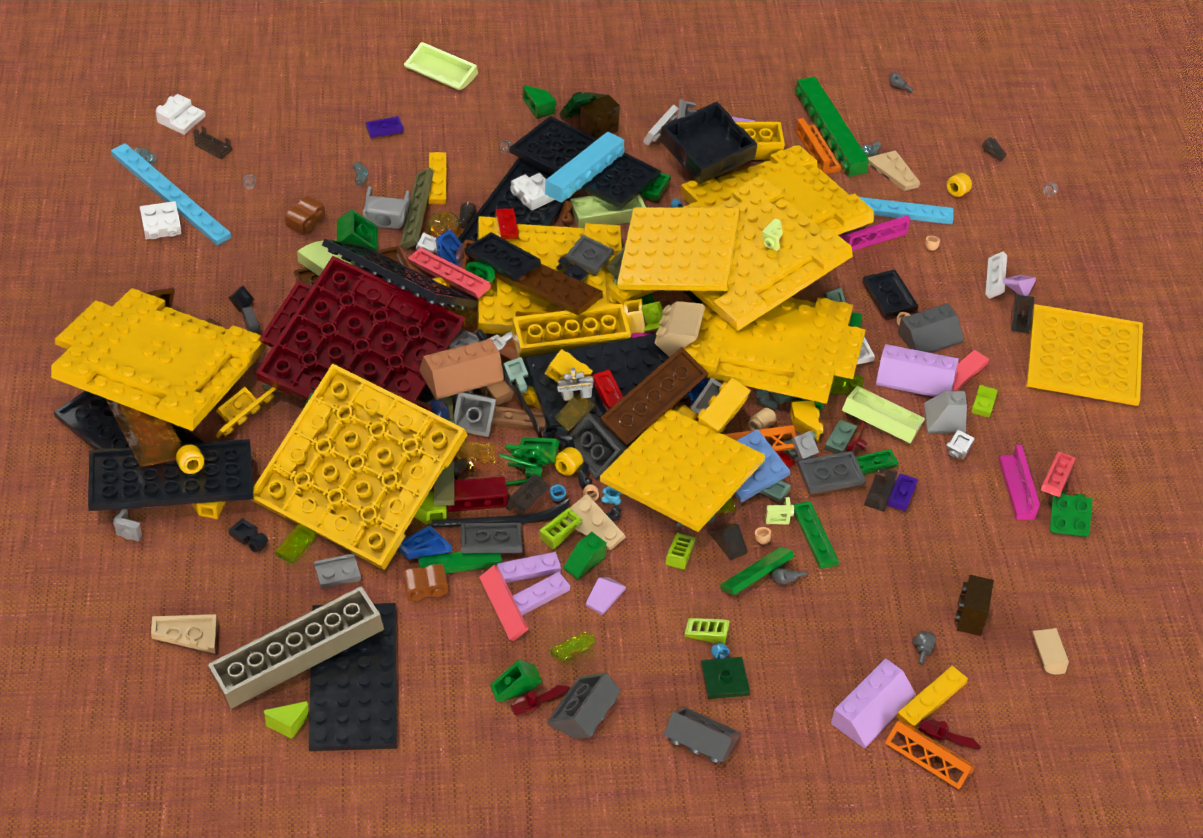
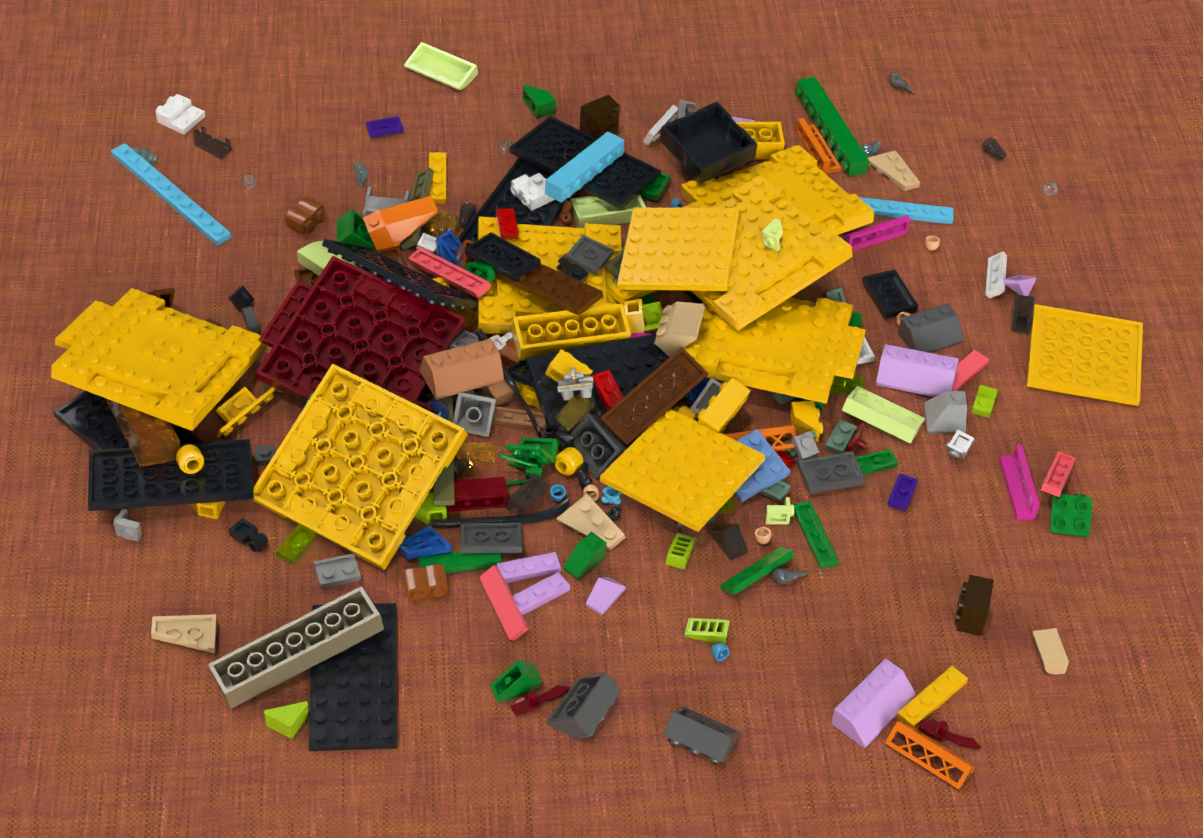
white plate [140,201,181,239] -> none
sand green plate [504,357,528,394] -> none
lime slope [539,508,582,550] -> none
clear neon green plate [549,632,596,660] -> none
dark green plate [559,92,606,120] -> none
dark green plate [700,657,750,699] -> none
tan brick [748,408,776,431] -> none
clear light blue arm [756,389,779,411] -> none
clear smoke hinge [864,468,898,512] -> none
dark grey piece [912,631,936,665] -> none
yellow head [946,173,972,197] -> none
none -> dark grey plate [254,445,275,466]
none -> orange wedge [362,196,438,251]

